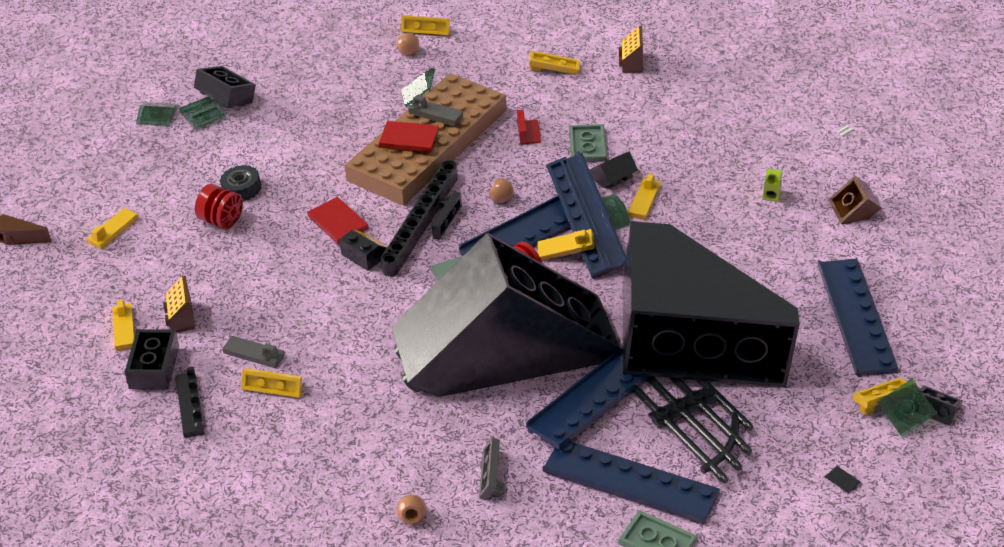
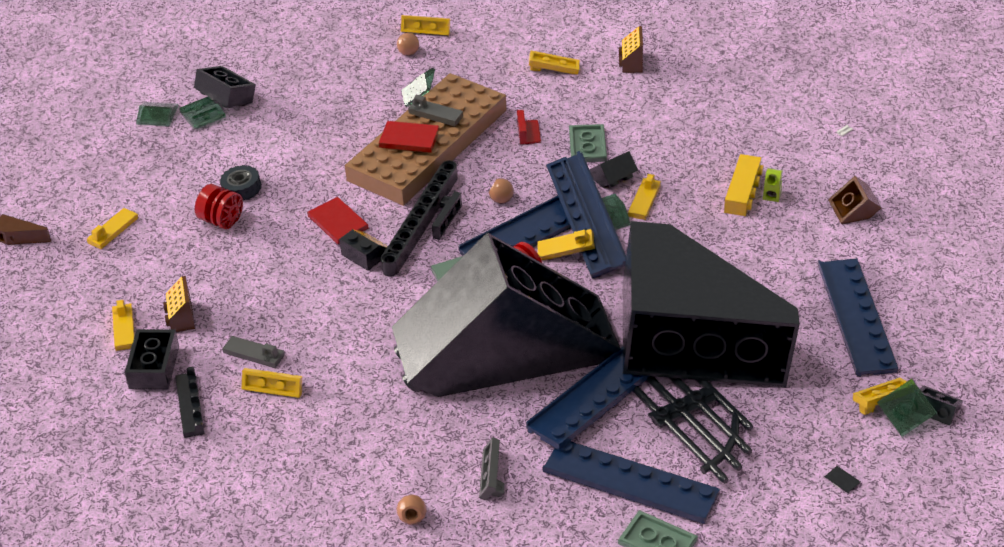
none -> yellow brick [724,154,764,216]

